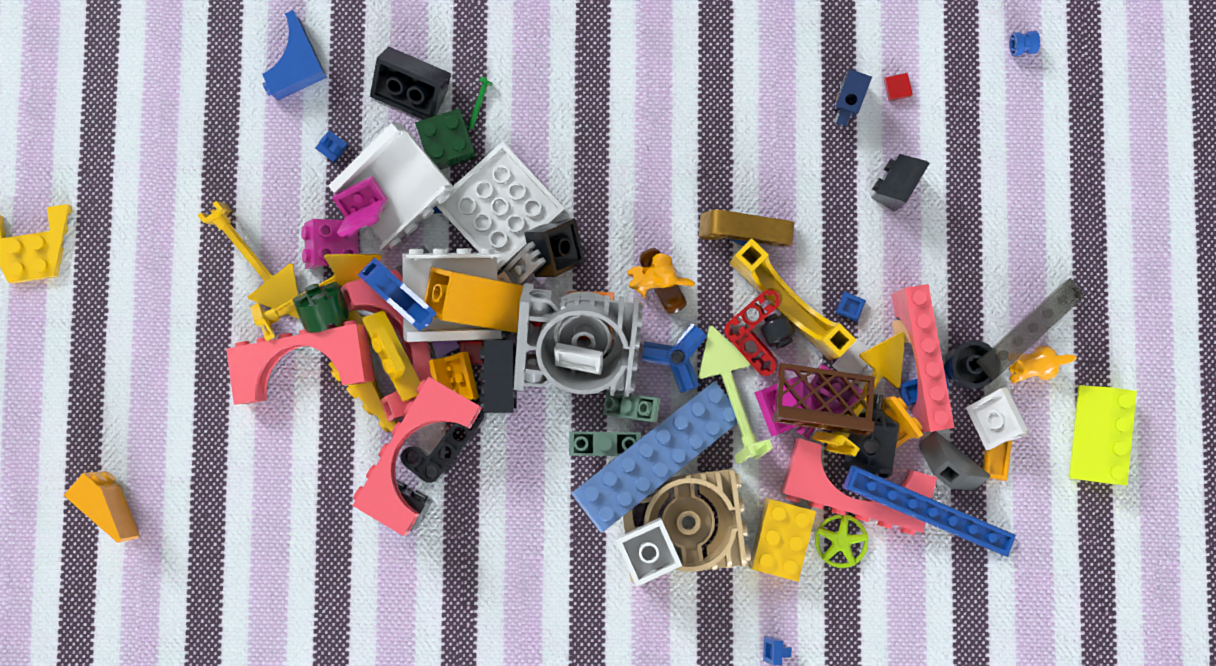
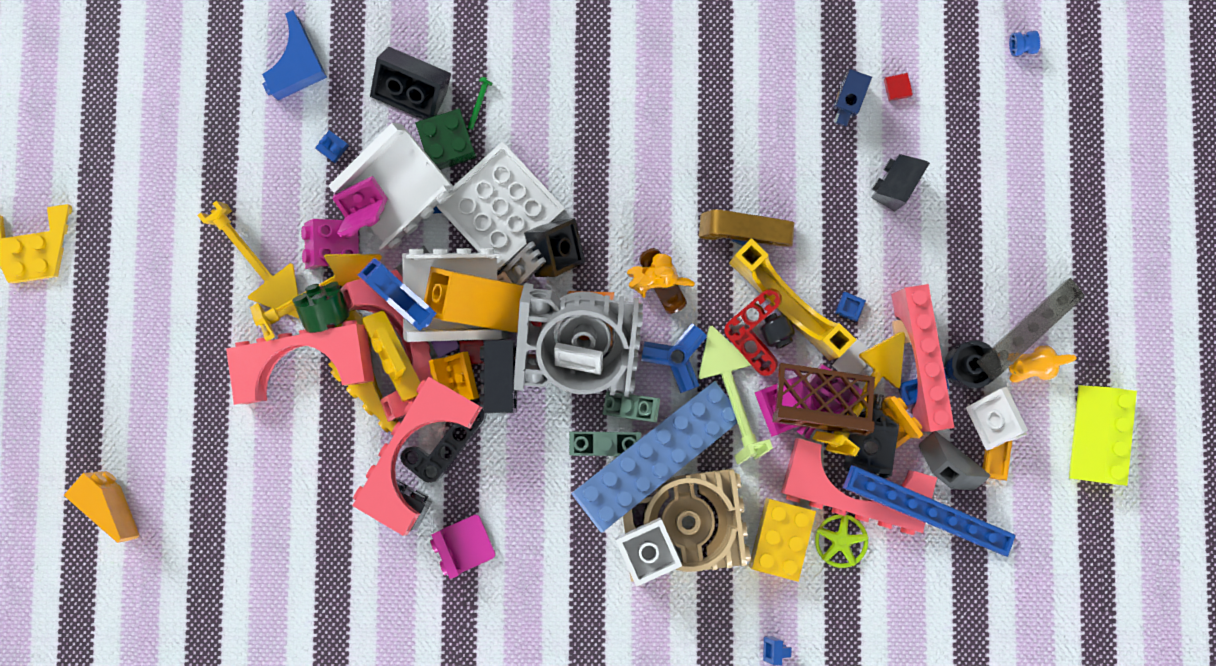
none -> dark pink bracket [430,515,496,579]

